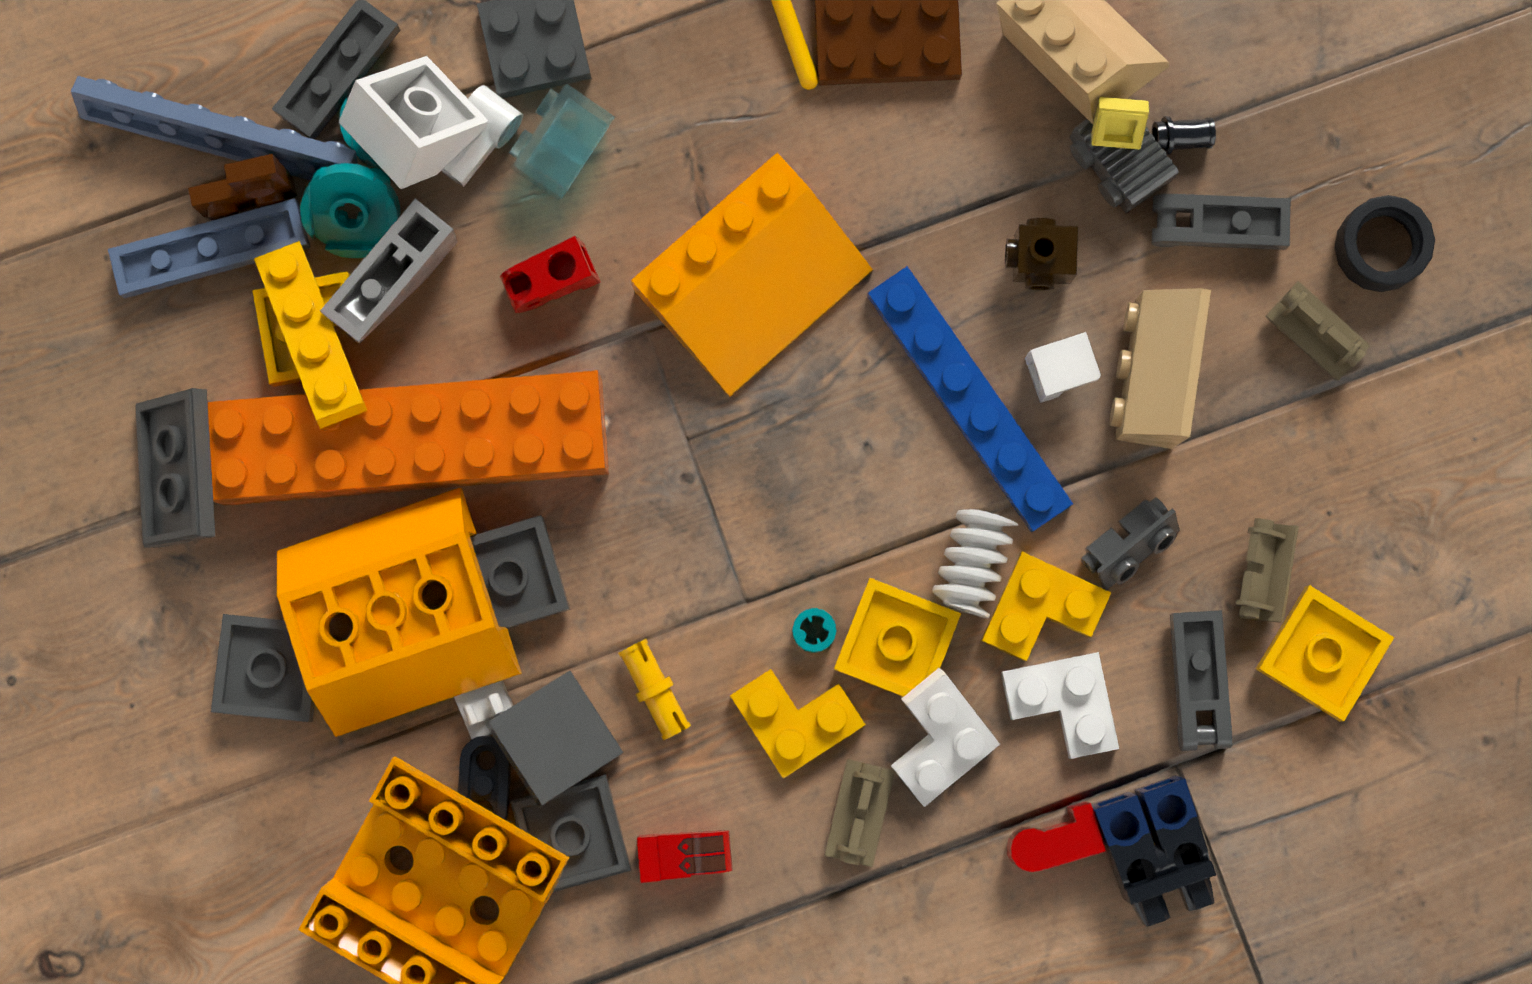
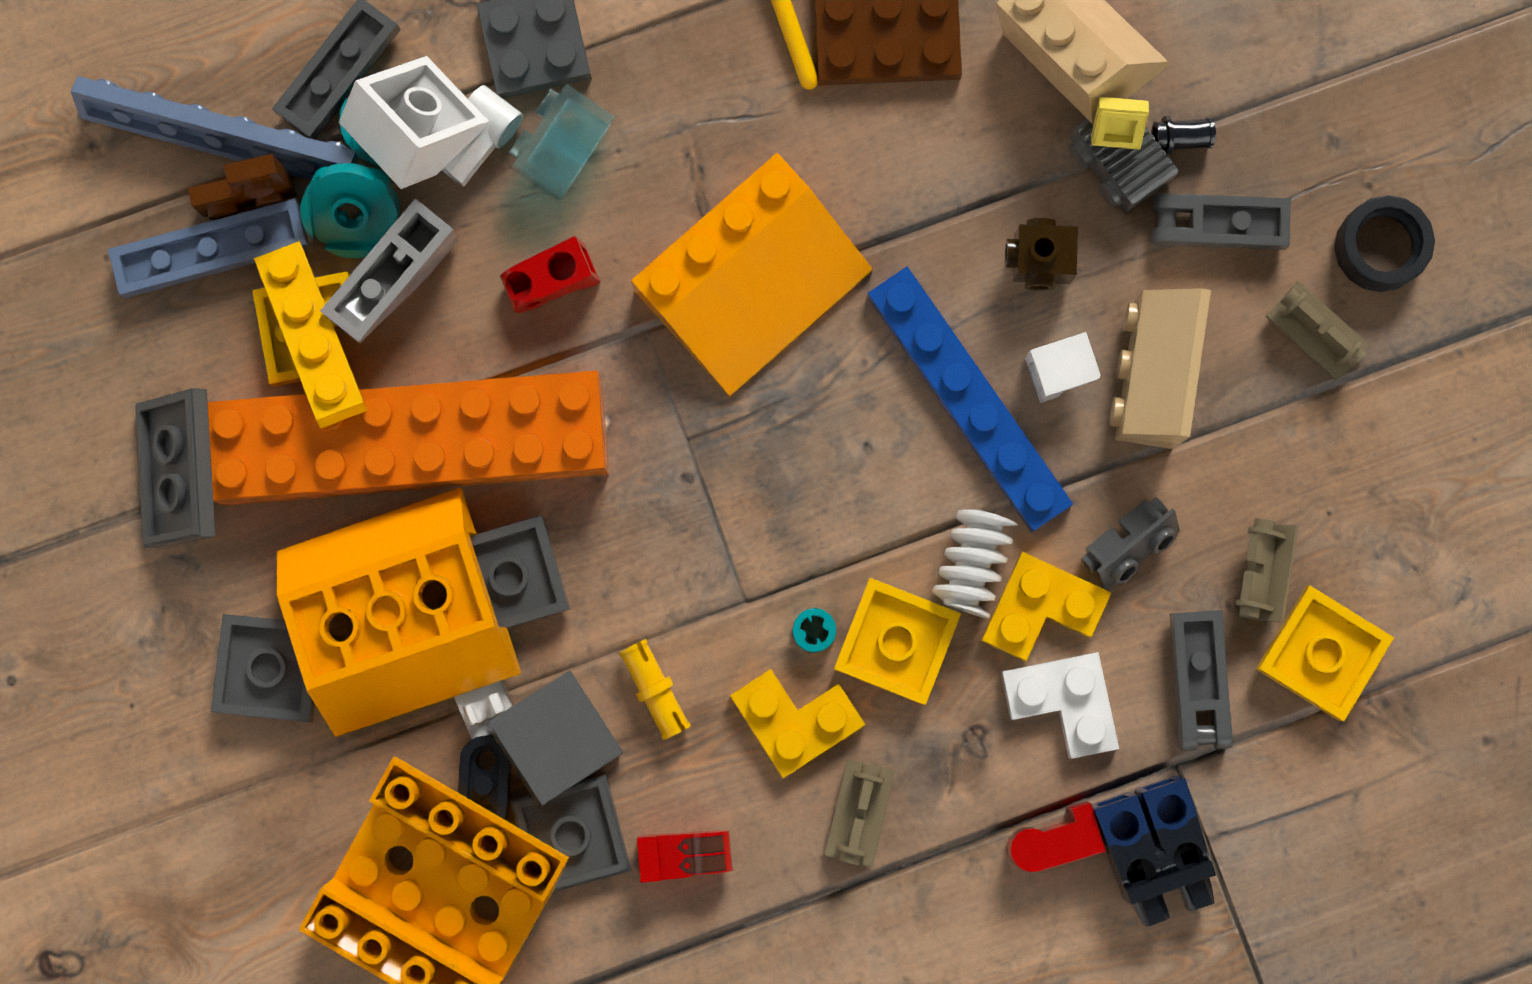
white plate [891,668,1000,807] -> none

